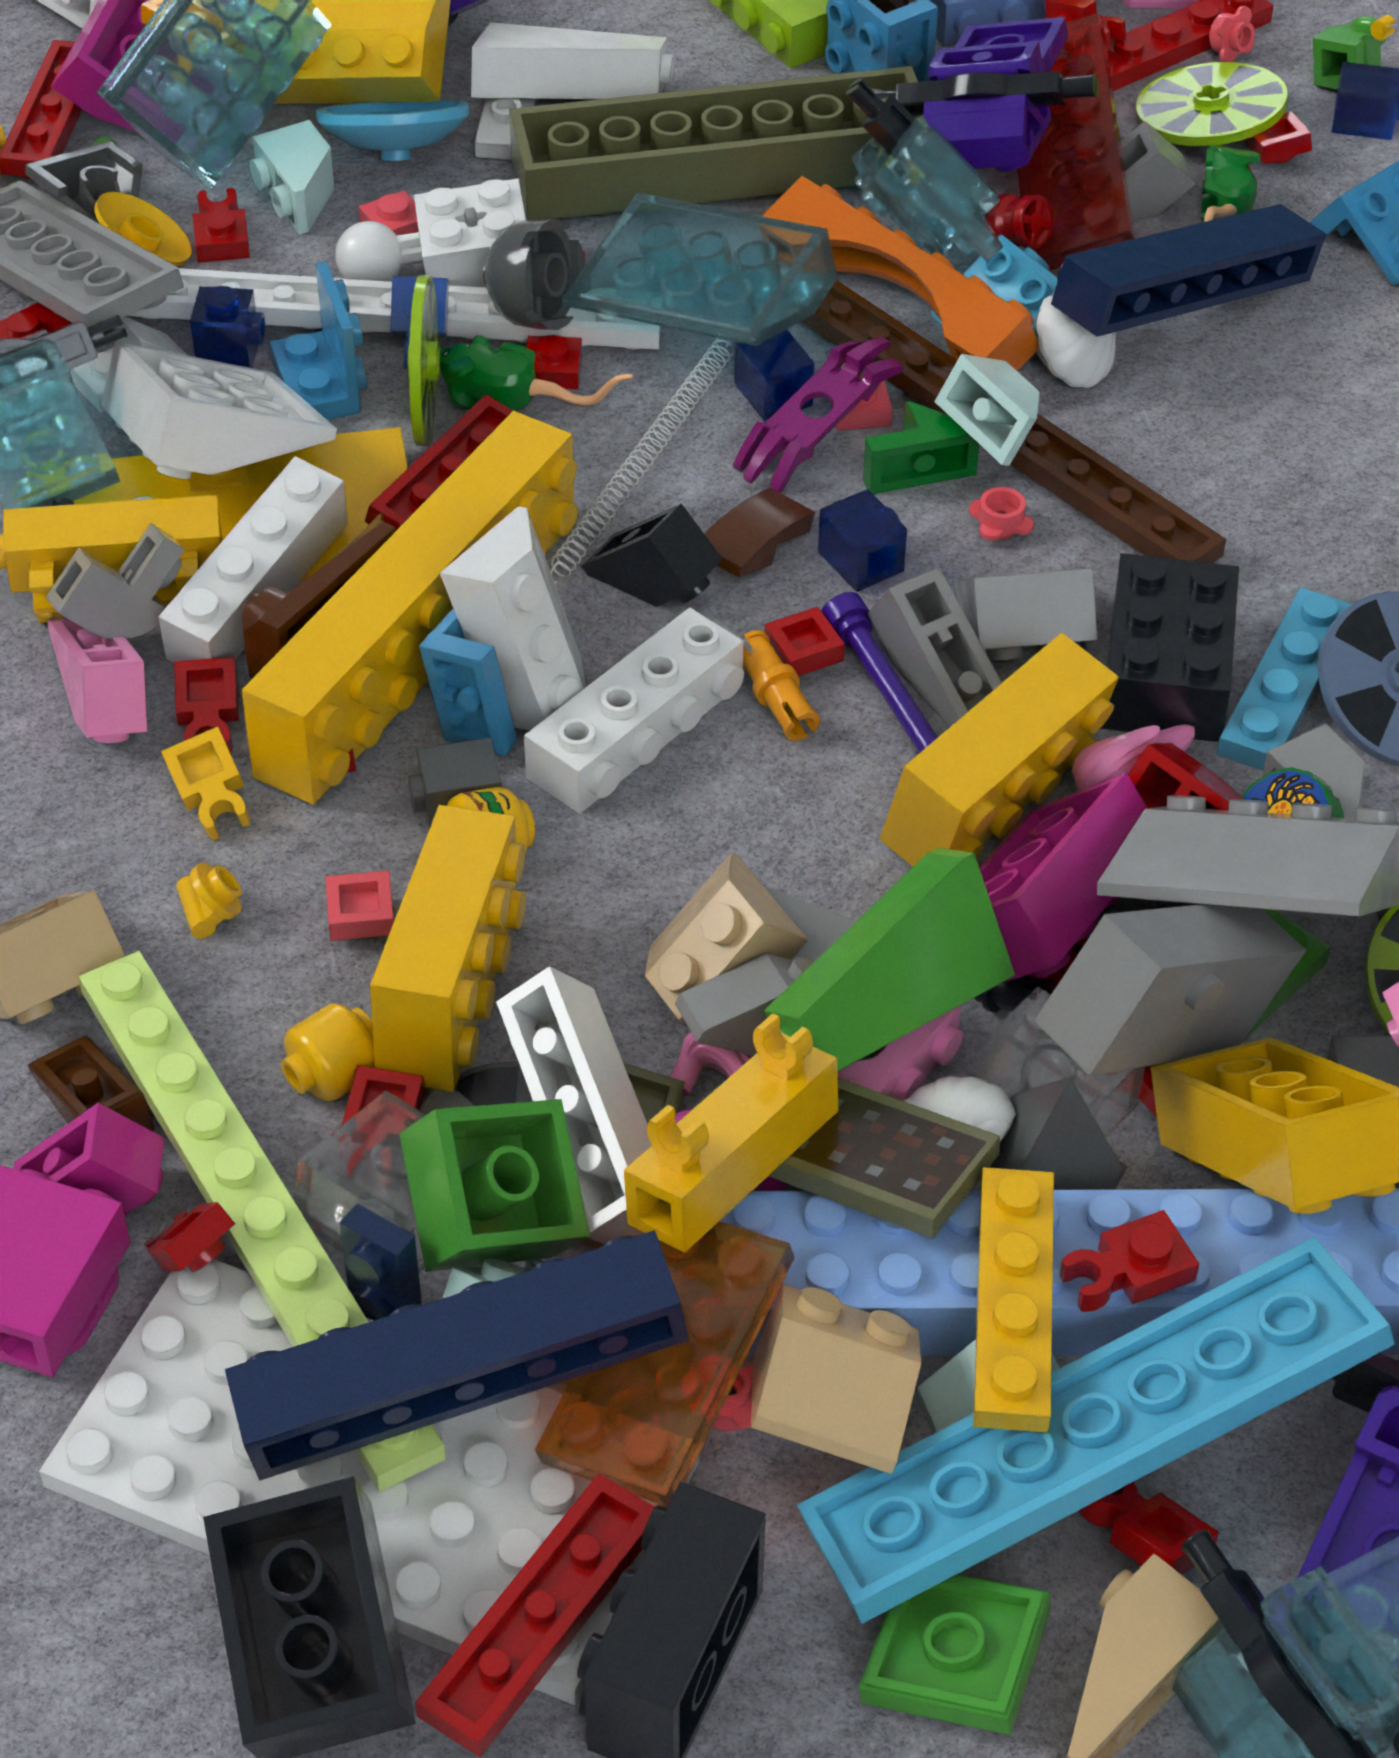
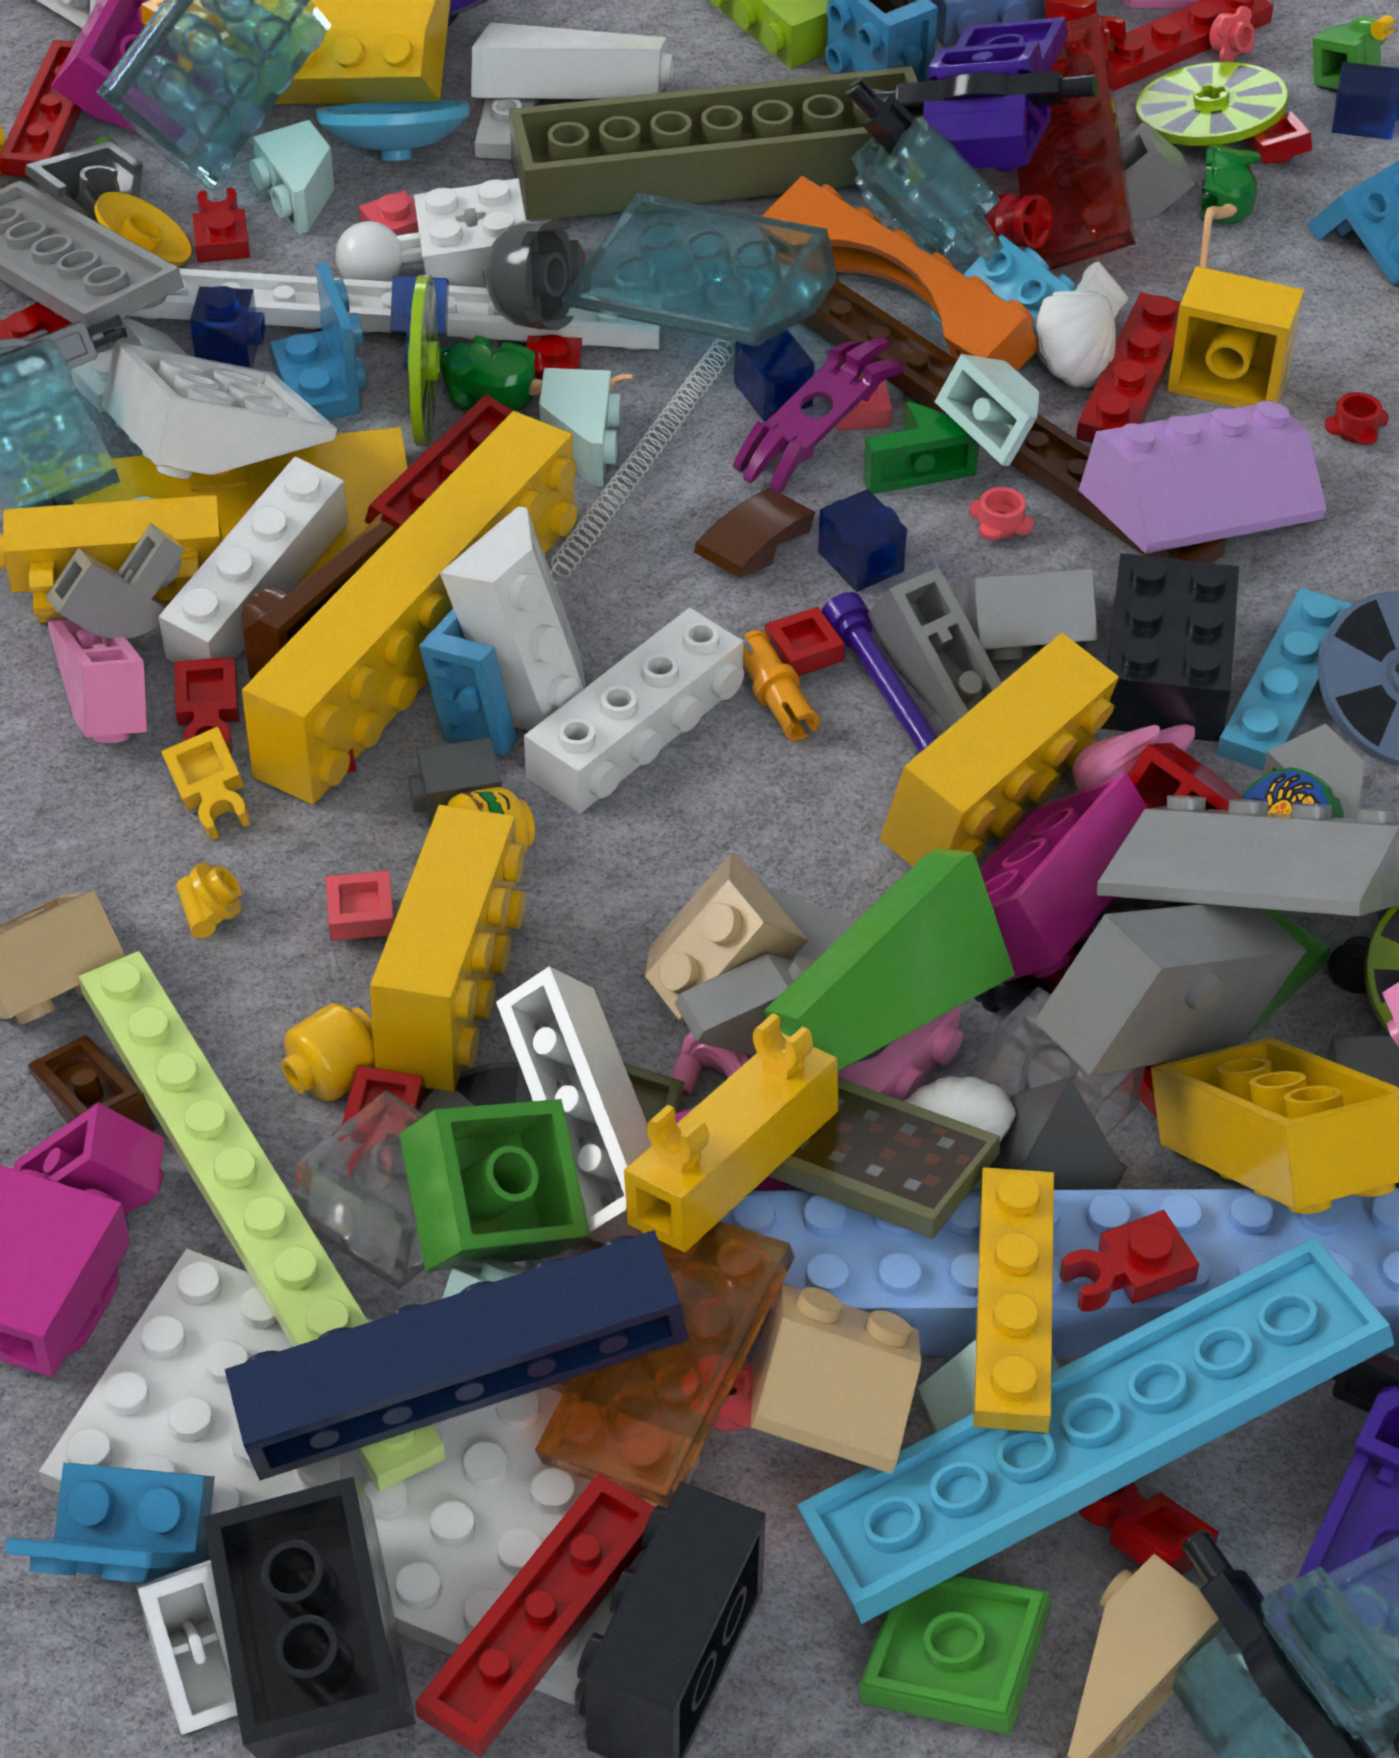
red plate [144,1202,235,1273] -> none
dark blue plate [339,1203,422,1321] -> none
black slope [581,503,723,607] -> none
dark blue brick [1051,204,1327,337] -> none
none -> dark azure bracket [5,1462,215,1583]
none -> white slope [136,1560,238,1735]
none -> light aqua slope [539,368,621,487]
none -> red plate [1076,292,1181,443]
none -> lavender slope [1079,401,1327,554]
none -> yellow brick [1167,266,1304,407]
none -> red plate [1325,392,1389,445]
none -> black piece [1327,937,1370,993]

